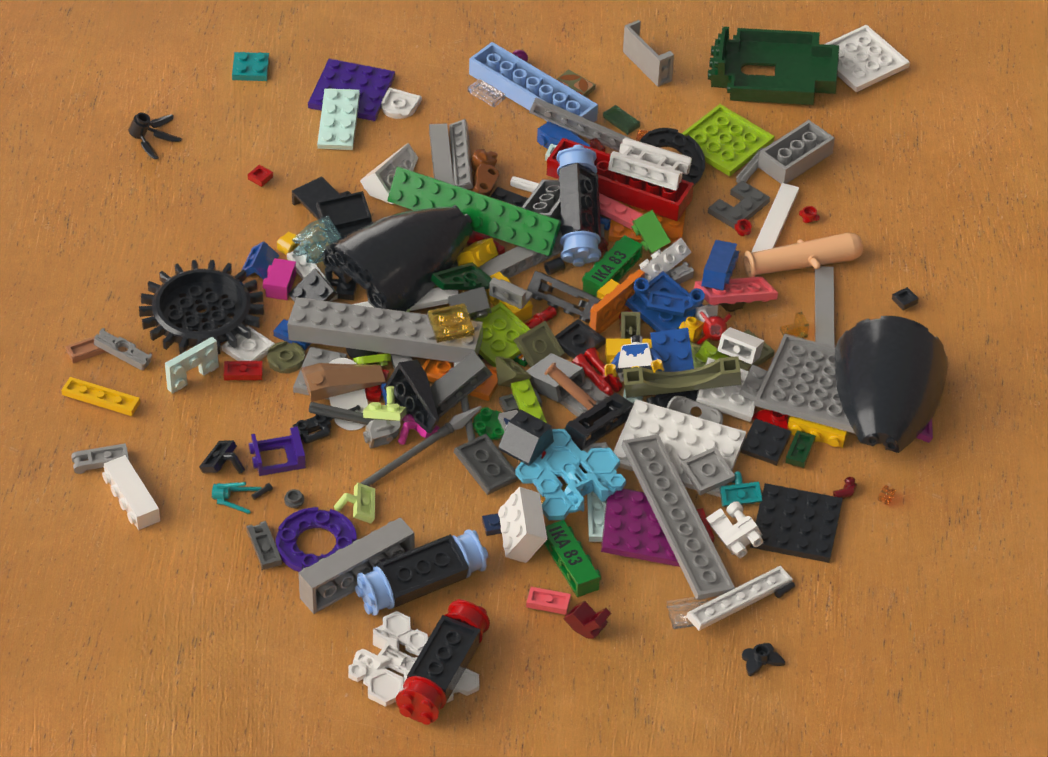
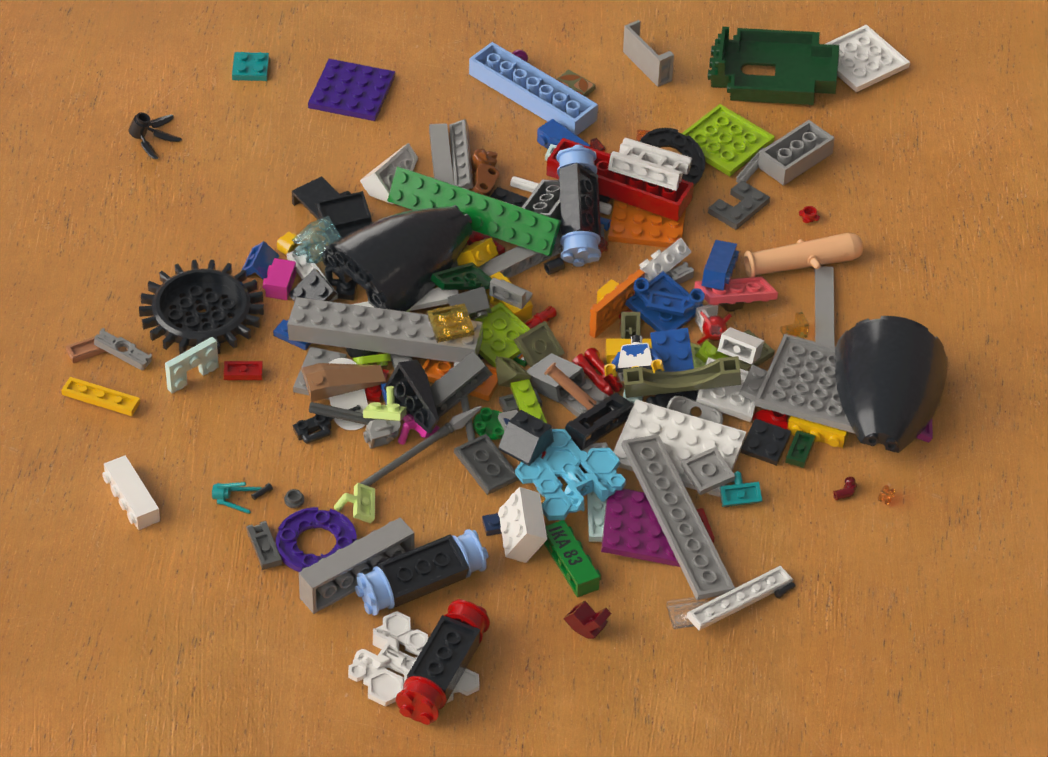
light grey plate [71,443,129,474] -> none
black plate [199,440,245,474] -> none
white tile [221,326,275,361] -> none
red plate [248,165,273,187] -> none
dark purple window [248,426,306,476] -> none
olive tile [267,341,305,373] -> none
light aqua plate [317,88,360,150] -> none
white tile [381,88,422,119] -> none
clear tile [468,79,505,107] -> none
coral plate [526,587,571,615] -> none
black brick [527,271,602,323] -> none
light grey tile [529,98,634,152] -> none
black plate [555,319,606,359] -> none
green brick [582,235,643,297] -> none
coral plate [599,193,643,229] -> none
clear green tile [603,105,640,135] -> none
bright green brick [631,210,671,253] -> none
yellow plate [679,316,704,343] -> none
white hips [706,501,763,558] -> none
red plate [734,219,752,236] -> none
black animal [742,643,785,676] -> none
black plate [750,483,843,563] -> none
white tile [751,183,799,253] -> none
black plate [892,287,919,310] -> none

